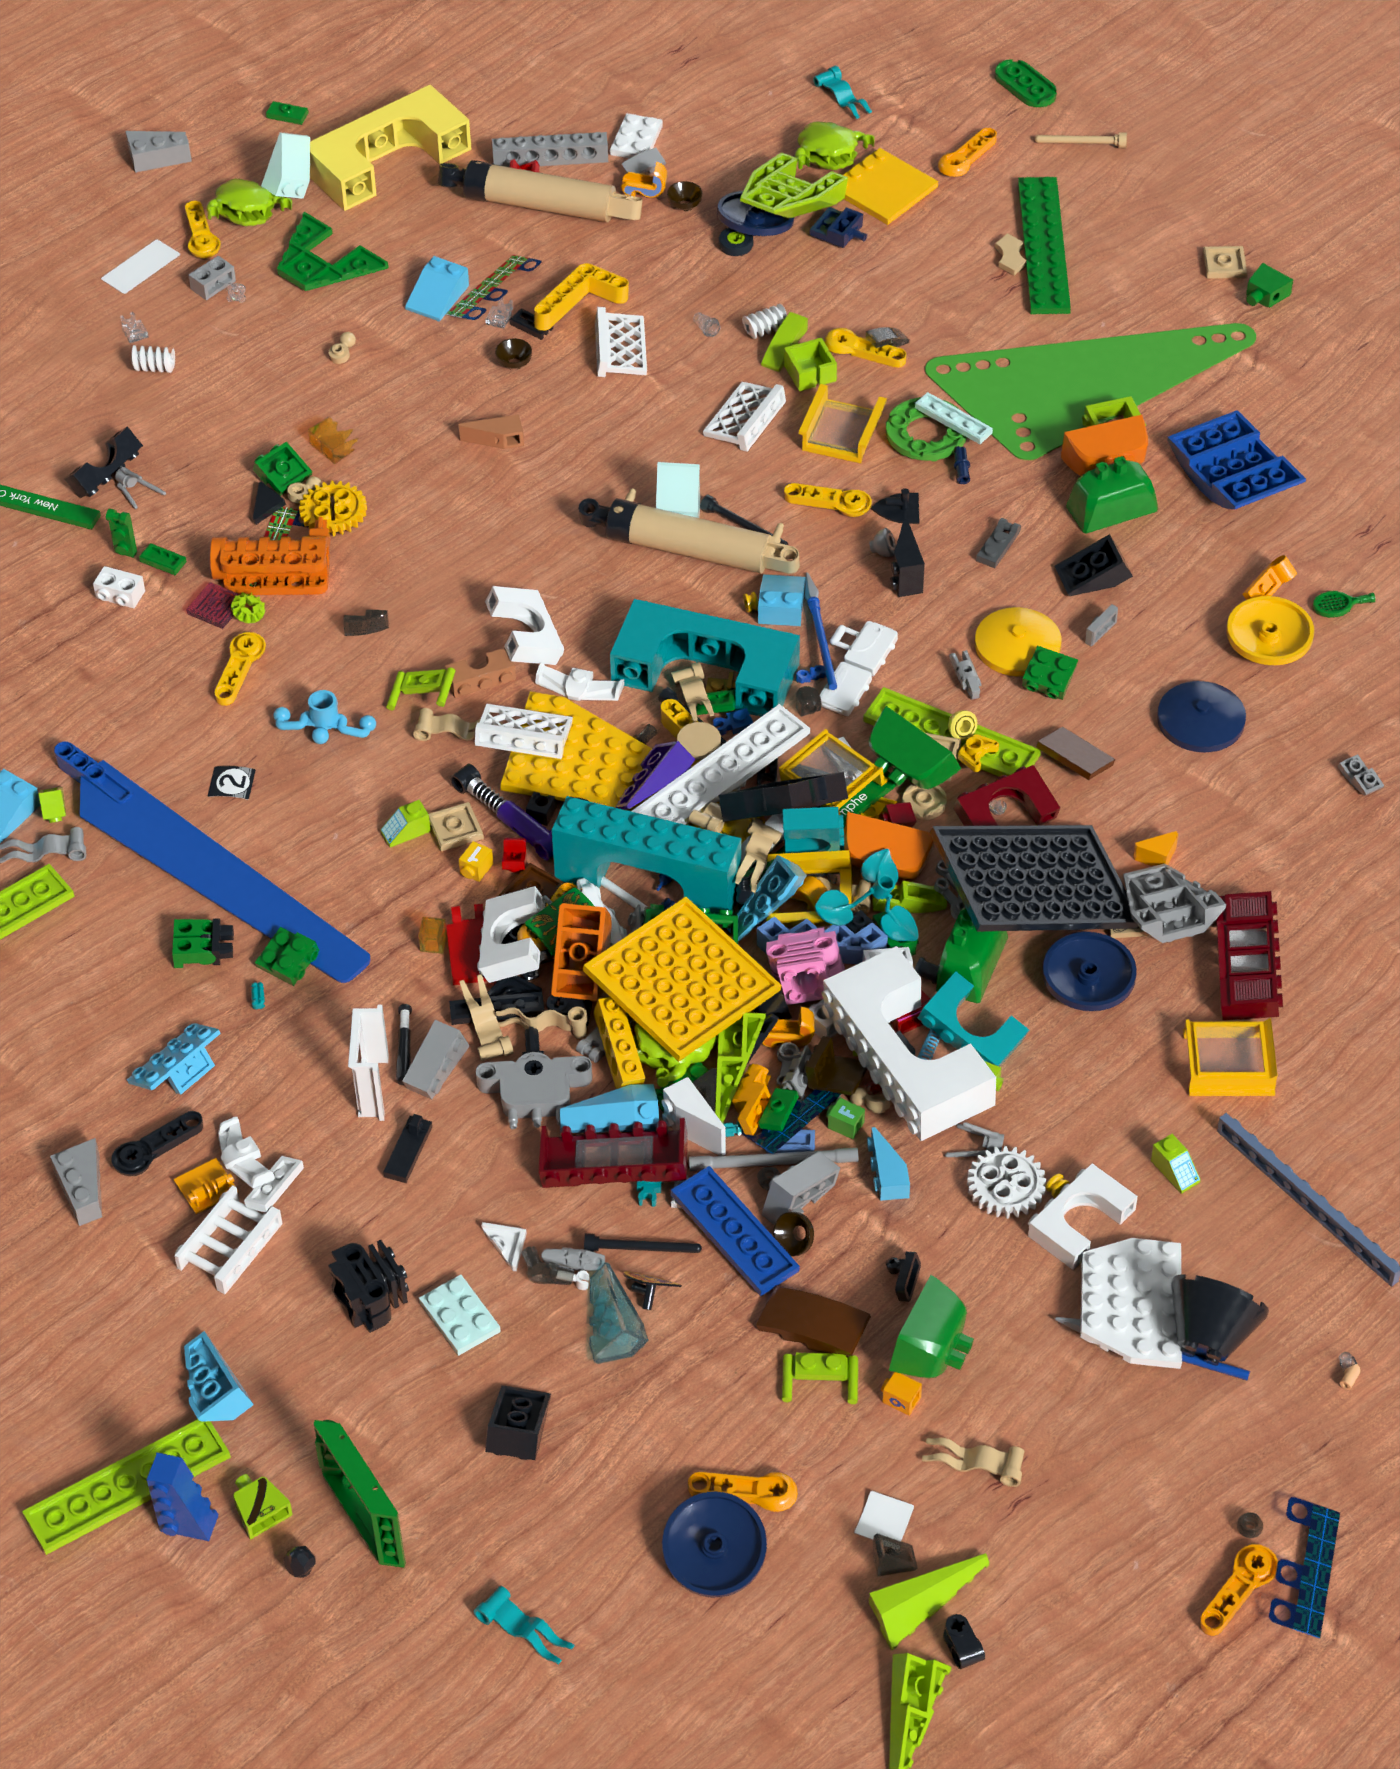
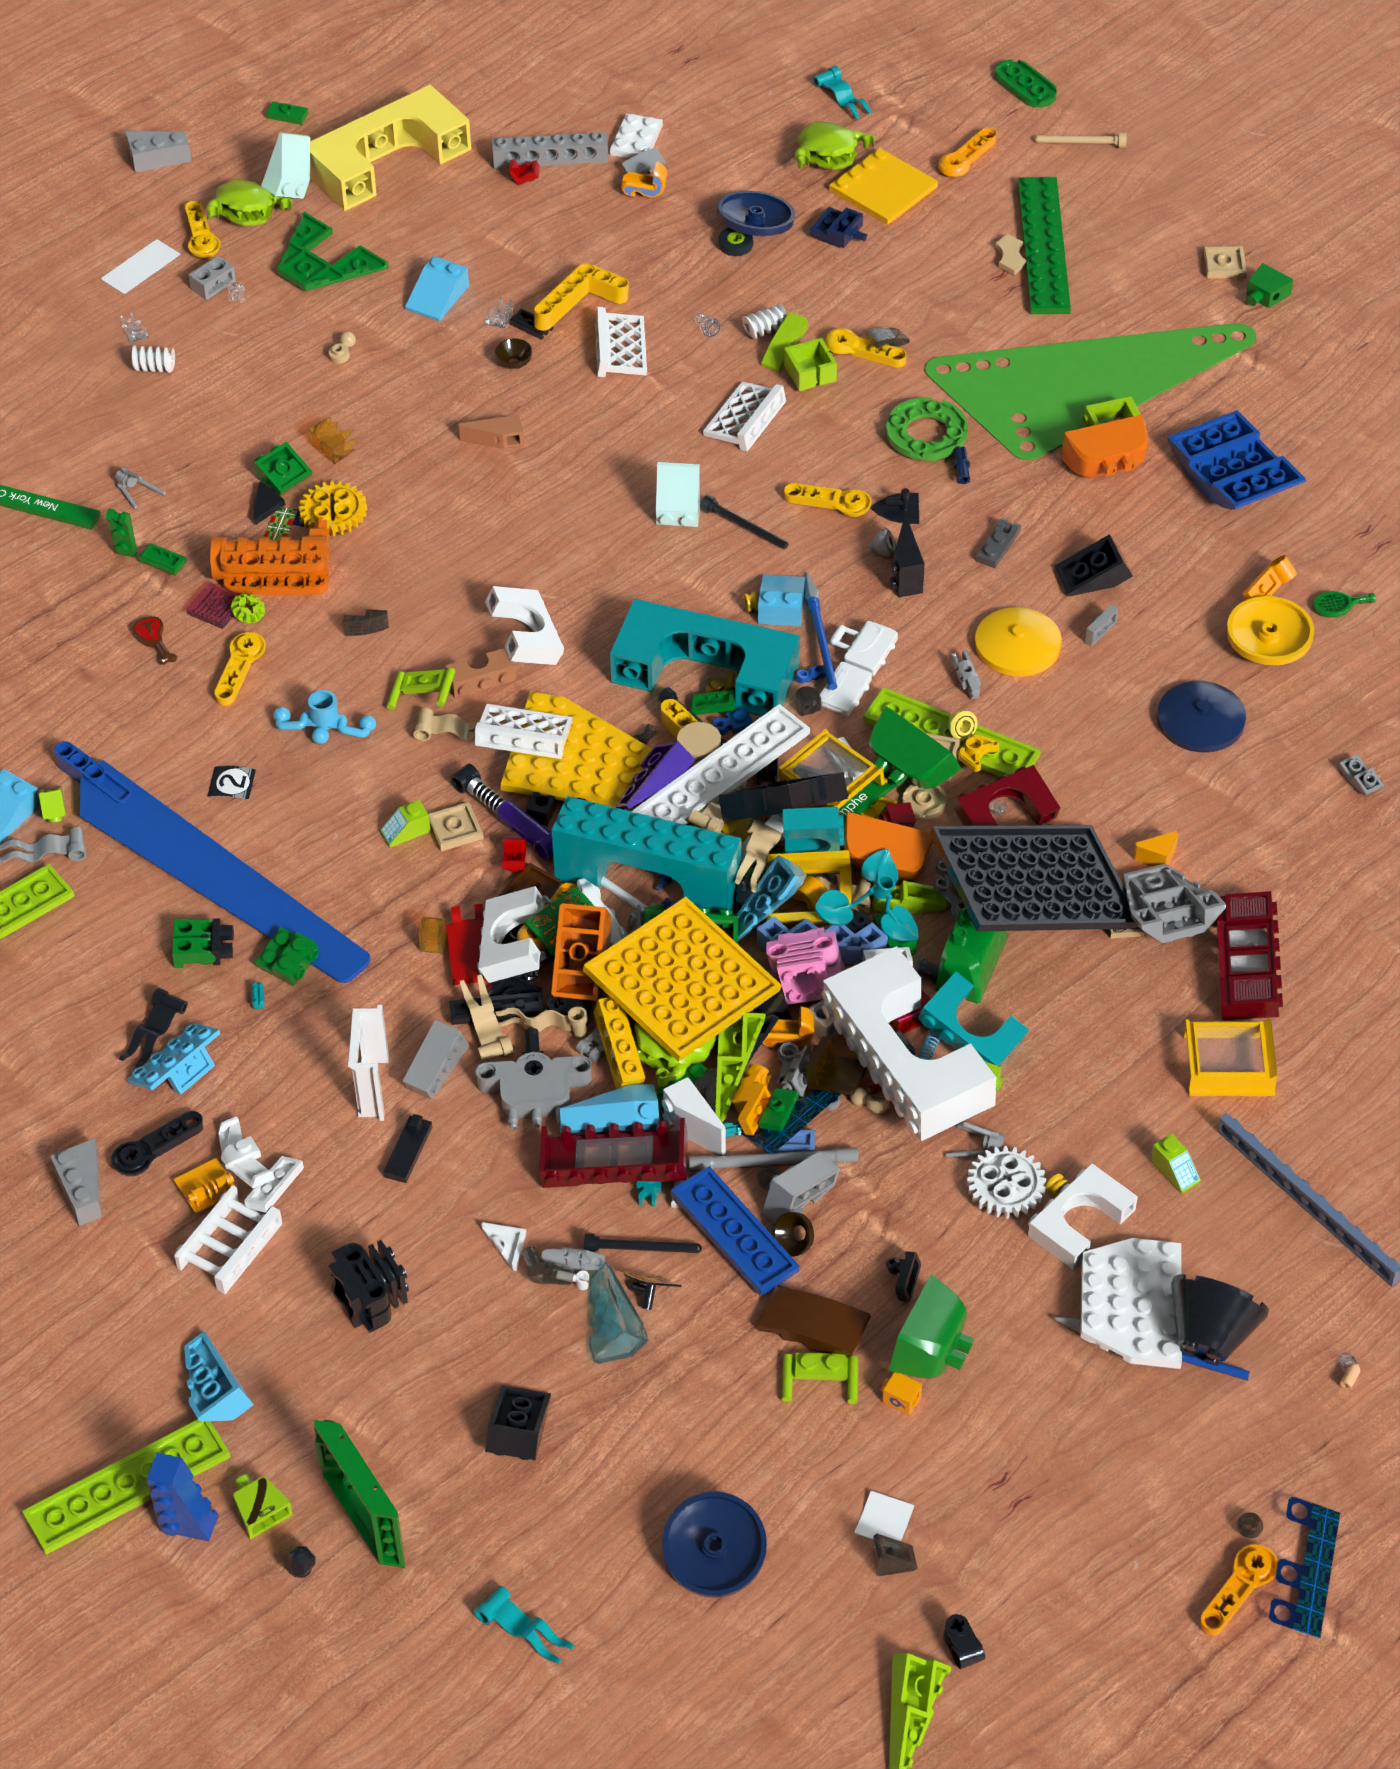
black arch [65,426,143,498] -> none
white brick [93,566,145,608] -> none
tan plate [288,476,322,503] -> none
black piece [396,1004,412,1085] -> none
light aqua plate [419,1275,501,1356] -> none
tan piece [438,160,643,222] -> none
piece [446,255,542,320] -> none
yellow brick [459,841,493,882] -> none
white plate [535,663,624,701] -> none
tan piece [578,488,800,574] -> none
dark brown piece [667,181,702,211] -> none
tan flag [671,662,714,721] -> none
light orange beam [688,1472,798,1512] -> none
lime wedge [740,152,848,218] -> none
piece [799,384,887,463] -> none
bright green brick [826,1098,865,1140] -> none
medium azure slope [867,1127,910,1201] -> none
lime wedge [869,1553,989,1650] -> none
light aqua tile [915,392,993,444] -> none
tan flag [922,1438,1024,1487] -> none
green plate [1022,645,1078,700] -> none
tile [1036,727,1115,780] -> none
dark blue dish [1043,932,1137,1011] -> none
green hips [1066,456,1158,534] -> none
none -> black flag [119,988,188,1067]
none -> reddish brown piece [133,616,177,665]

